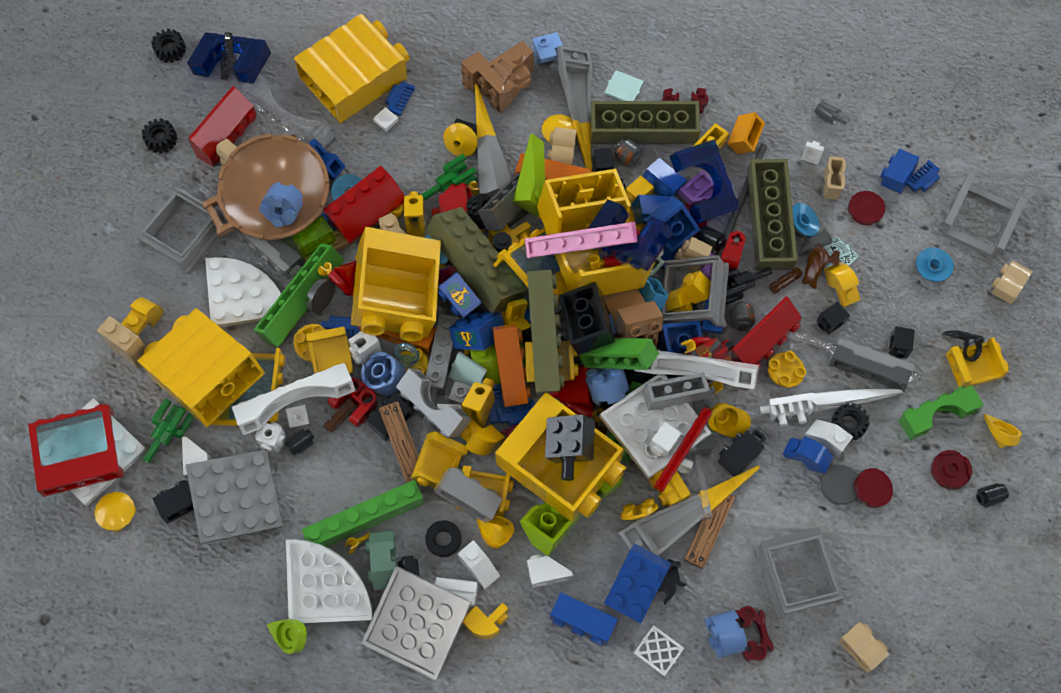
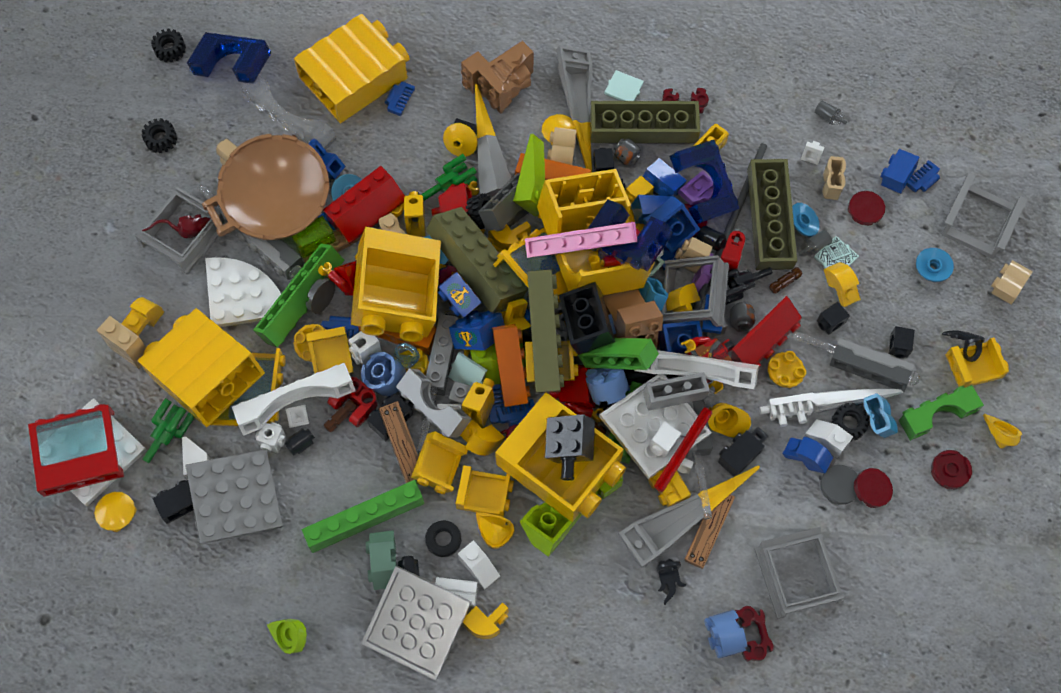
slope [188,86,257,167] -> none
clear smoke wing [220,32,237,80] -> none
medium blue brick [259,182,303,228] -> none
white plate [286,539,373,623] -> none
yellow hand [344,532,371,554] -> none
white tile [373,107,399,132] -> none
light grey brick [434,467,503,523] -> none
black brick [493,232,512,253] -> none
white slope [527,554,573,588] -> none
light blue brick [532,32,563,65] -> none
blue brick [550,592,618,646] -> none
blue brick [604,544,672,623] -> none
yellow dish [619,498,658,520] -> none
white window [633,625,684,676] -> none
yellow brick [680,270,711,304] -> none
light orange brick [727,112,765,155] -> none
reddish brown hair [802,243,840,289] -> none
tan brick [838,622,889,673] -> none
black brick [976,483,1009,508] -> none
none -> dark red animal [142,214,211,238]
none -> dark azure brick [863,393,898,438]

